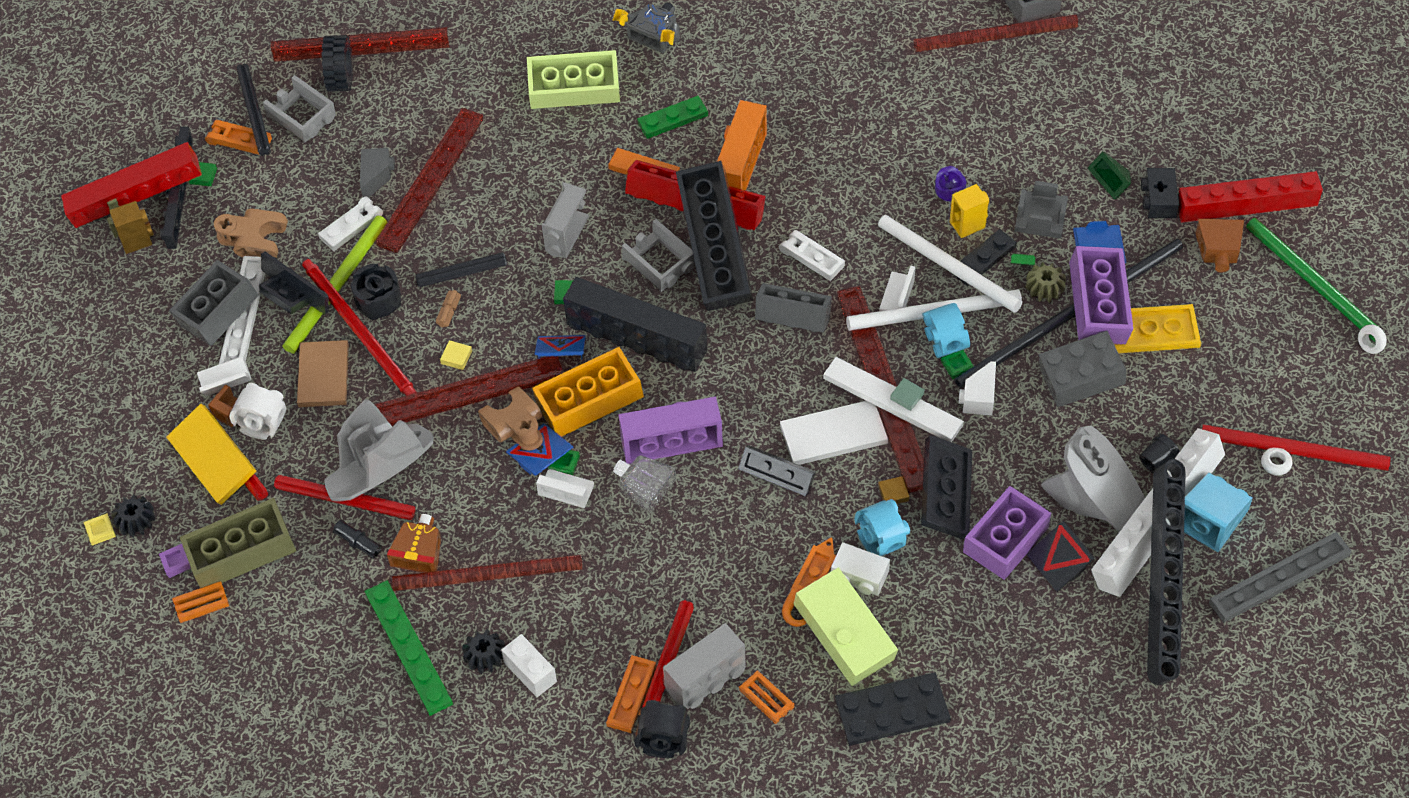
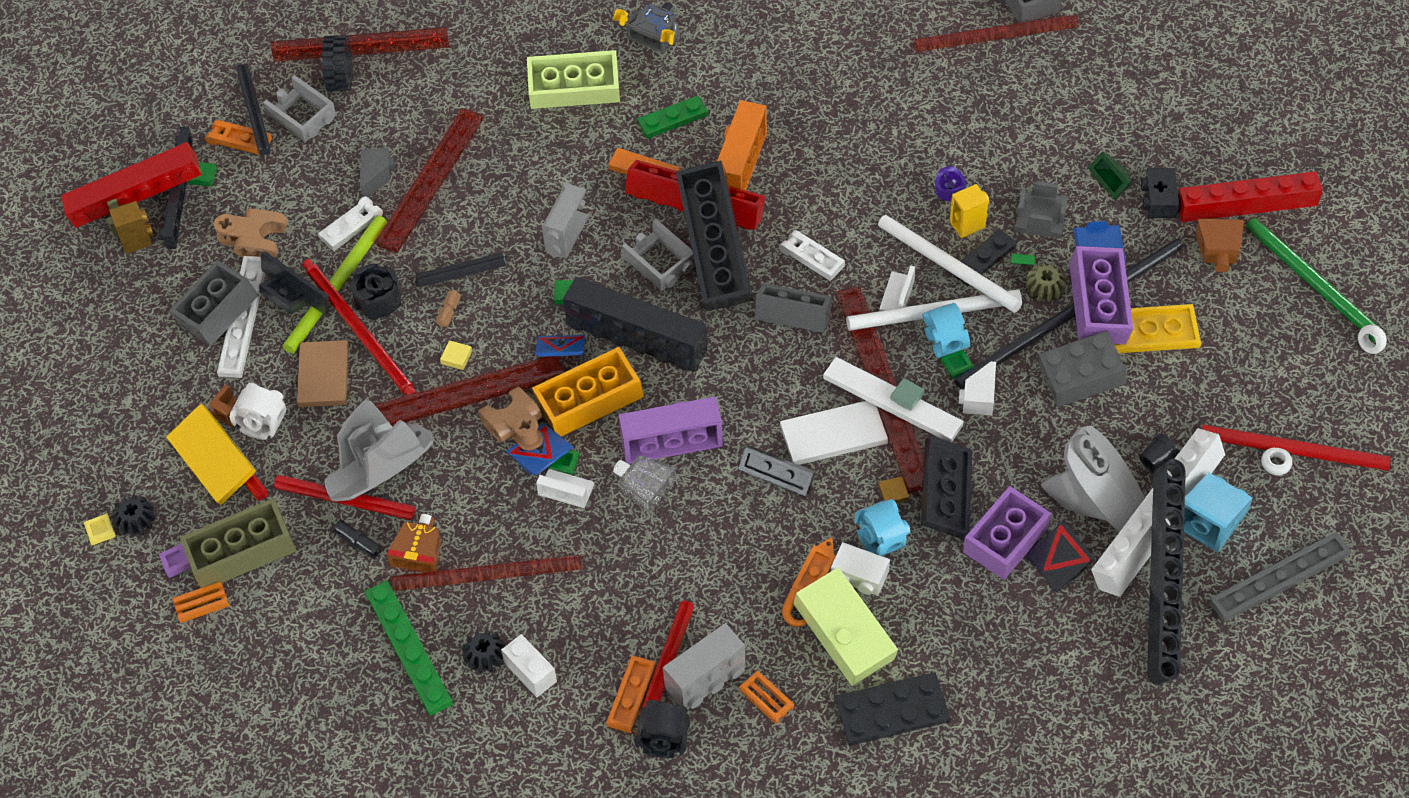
white panel [197,356,252,396] -> none

